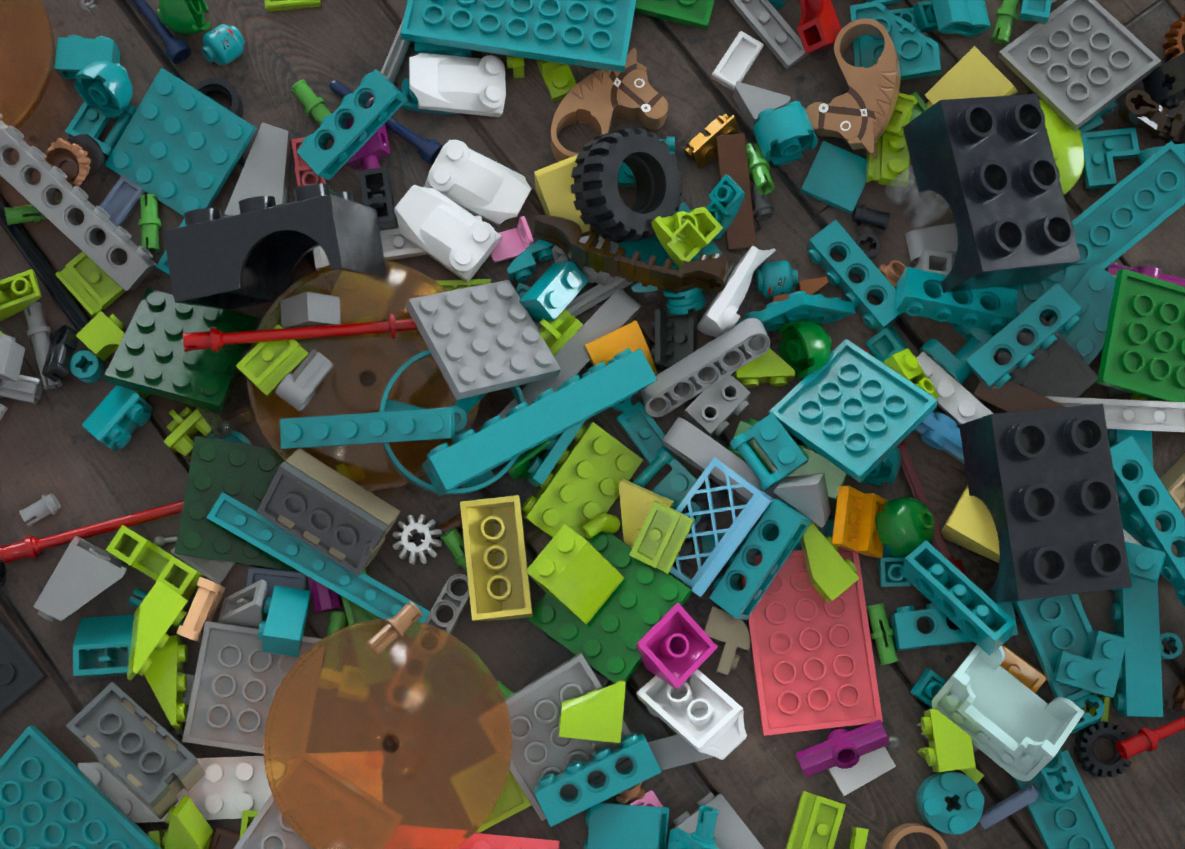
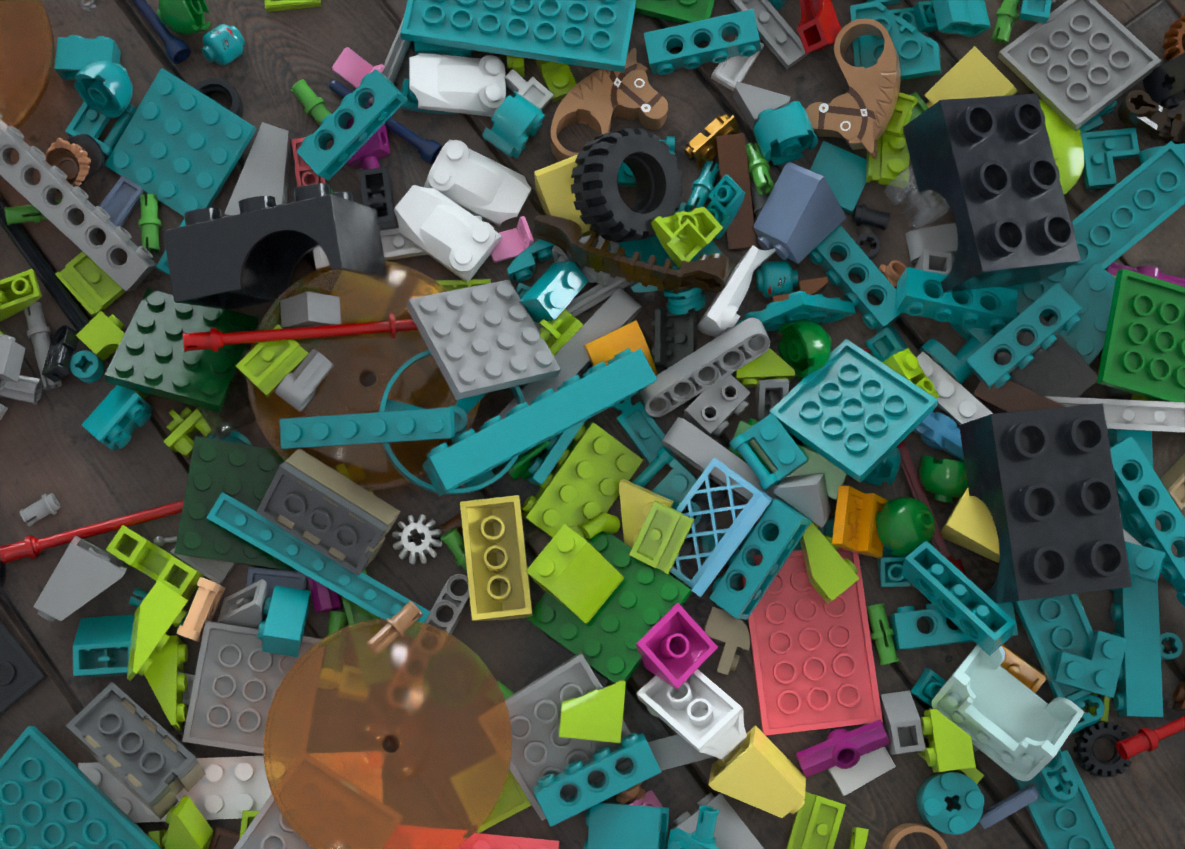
none -> bright pink bracket [332,47,385,89]
none -> teal brick [482,91,545,159]
none -> white plate [505,69,553,110]
none -> teal brick [644,9,761,75]
none -> teal pin [684,161,719,212]
none -> light yellow slope [708,725,806,818]
none -> sand blue slope [753,162,847,264]
none -> light grey slope [755,379,789,431]
none -> light grey slope [879,690,926,755]
none -> green cylinder [918,456,968,503]

